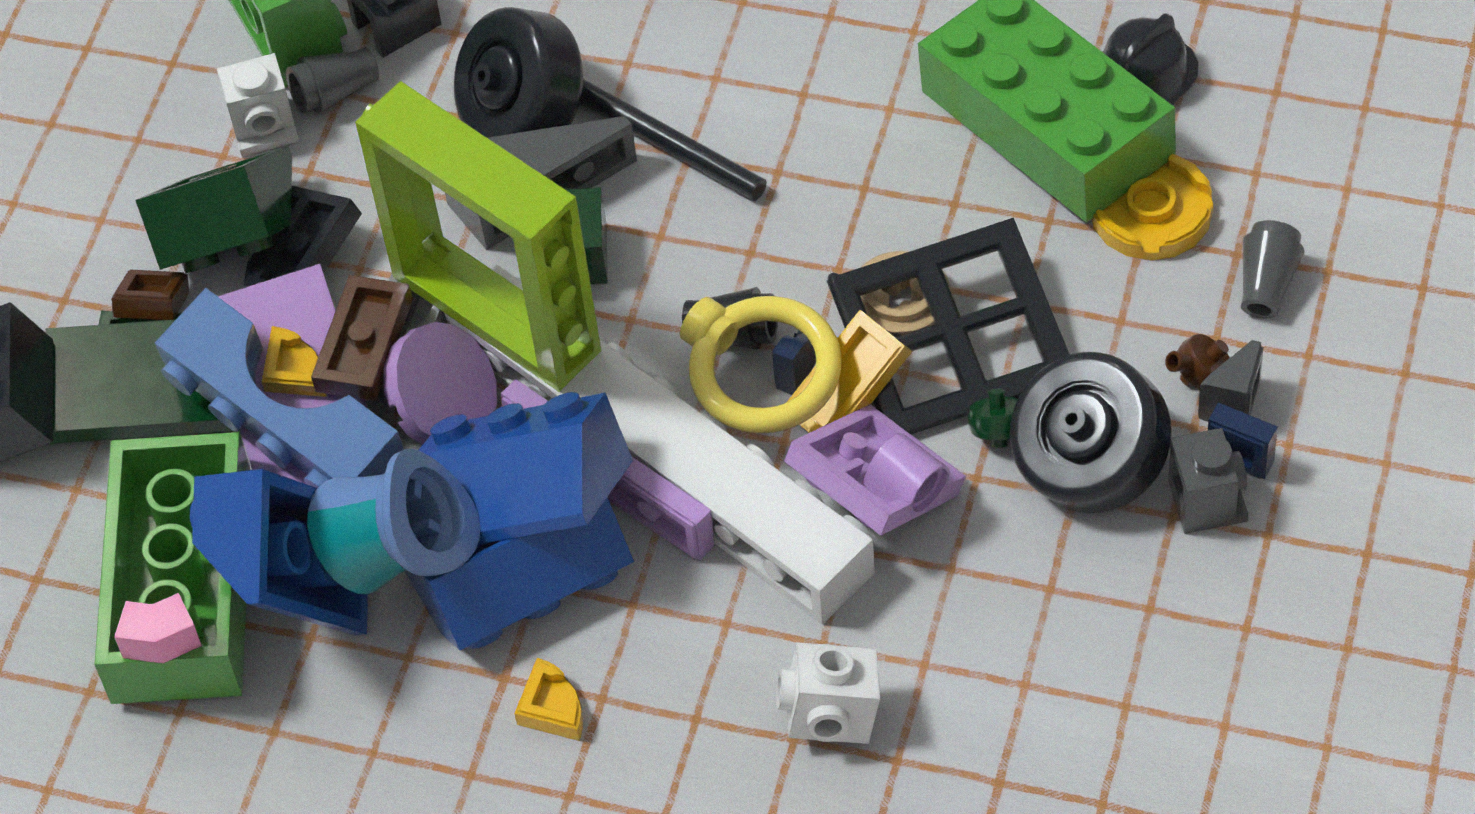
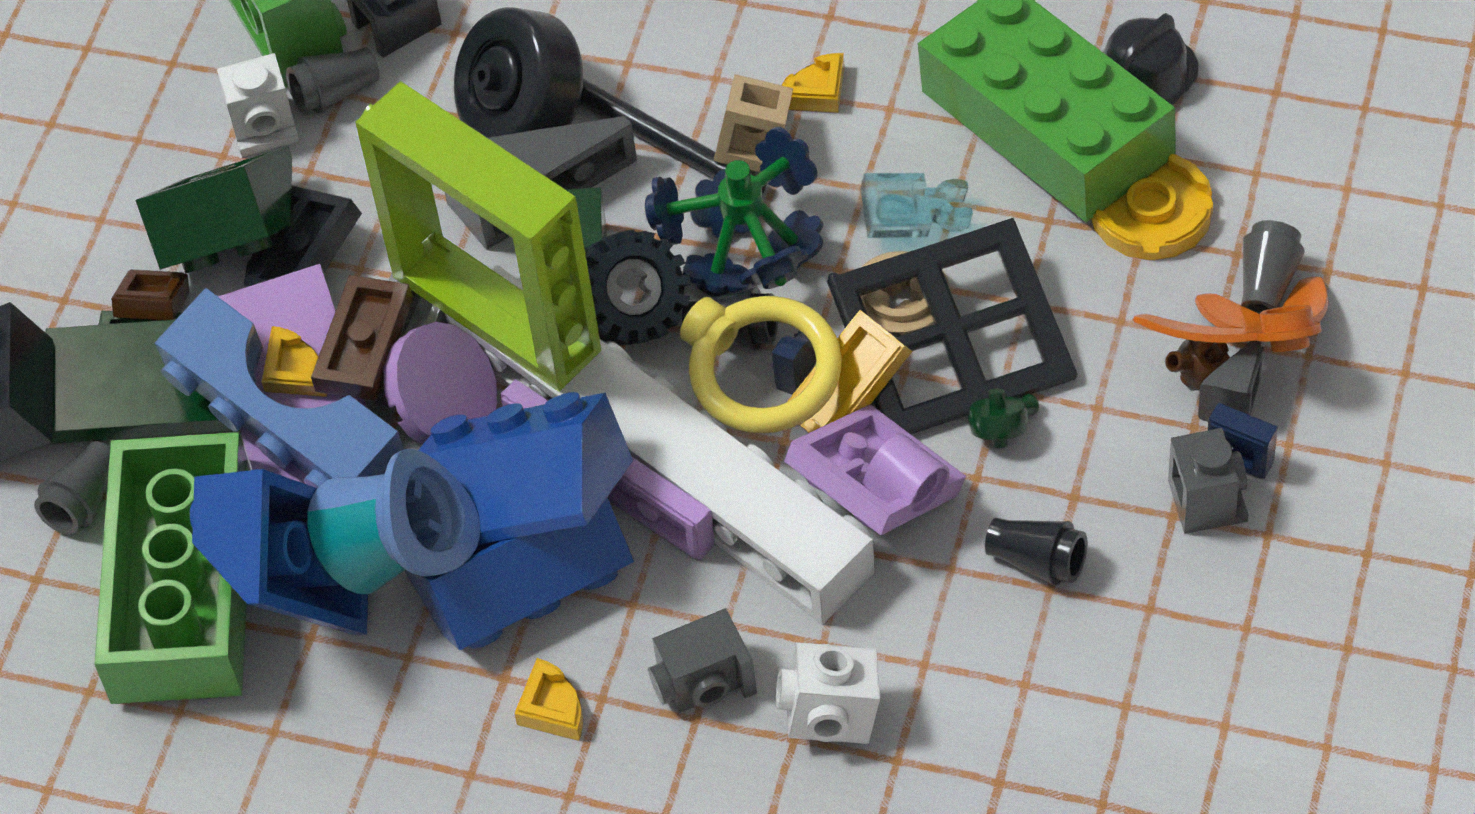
bright pink piece [114,593,202,663] -> none
black wheel [1010,352,1172,513] -> none
none -> dark grey cone [34,441,110,534]
none -> black bush [585,230,691,346]
none -> dark blue plant [645,127,824,296]
none -> dark grey brick [648,608,757,713]
none -> tan brick [713,74,793,172]
none -> yellow tile [782,53,845,113]
none -> clear light blue plate [860,173,973,238]
none -> black cone [985,517,1088,585]
none -> orange plant [1132,276,1329,352]

